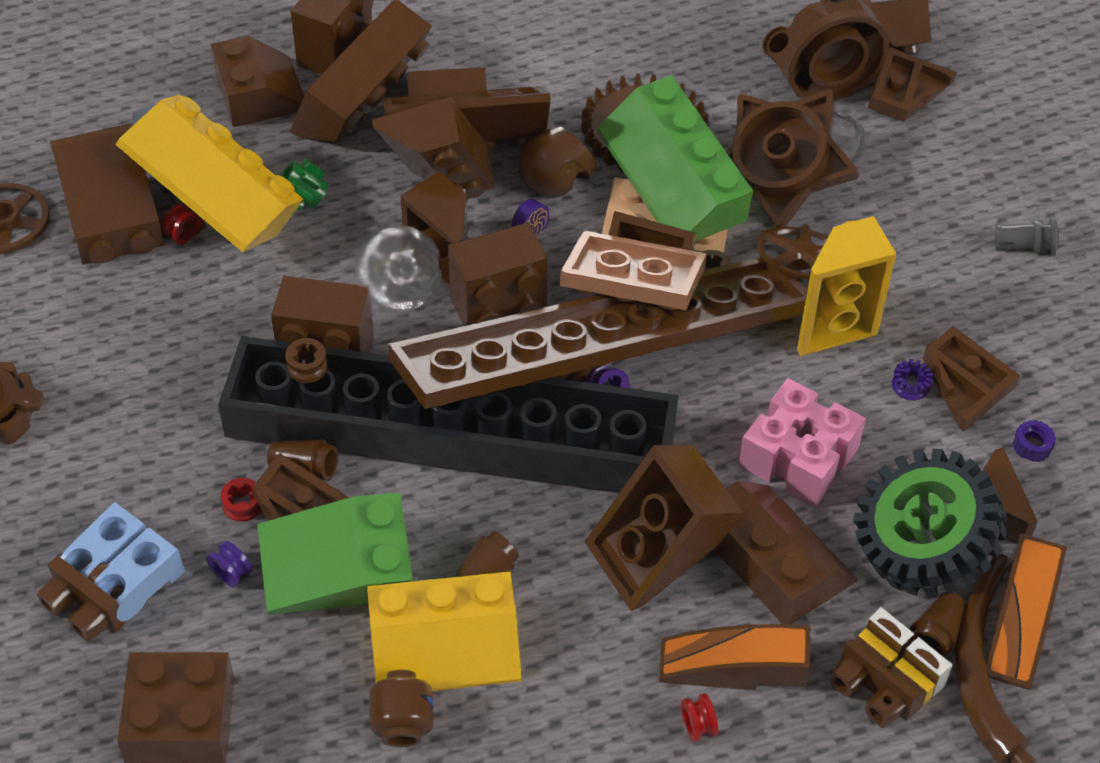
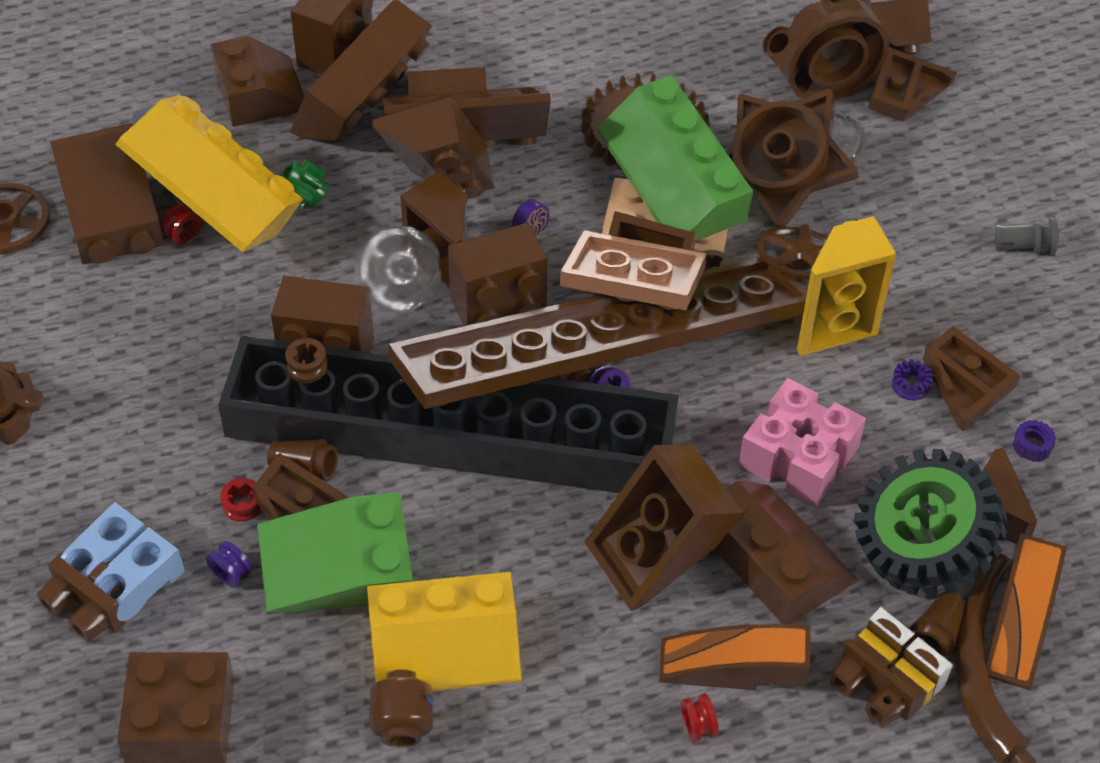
reddish brown cone [454,531,519,577] -> none
reddish brown helmet [519,126,597,197] -> none

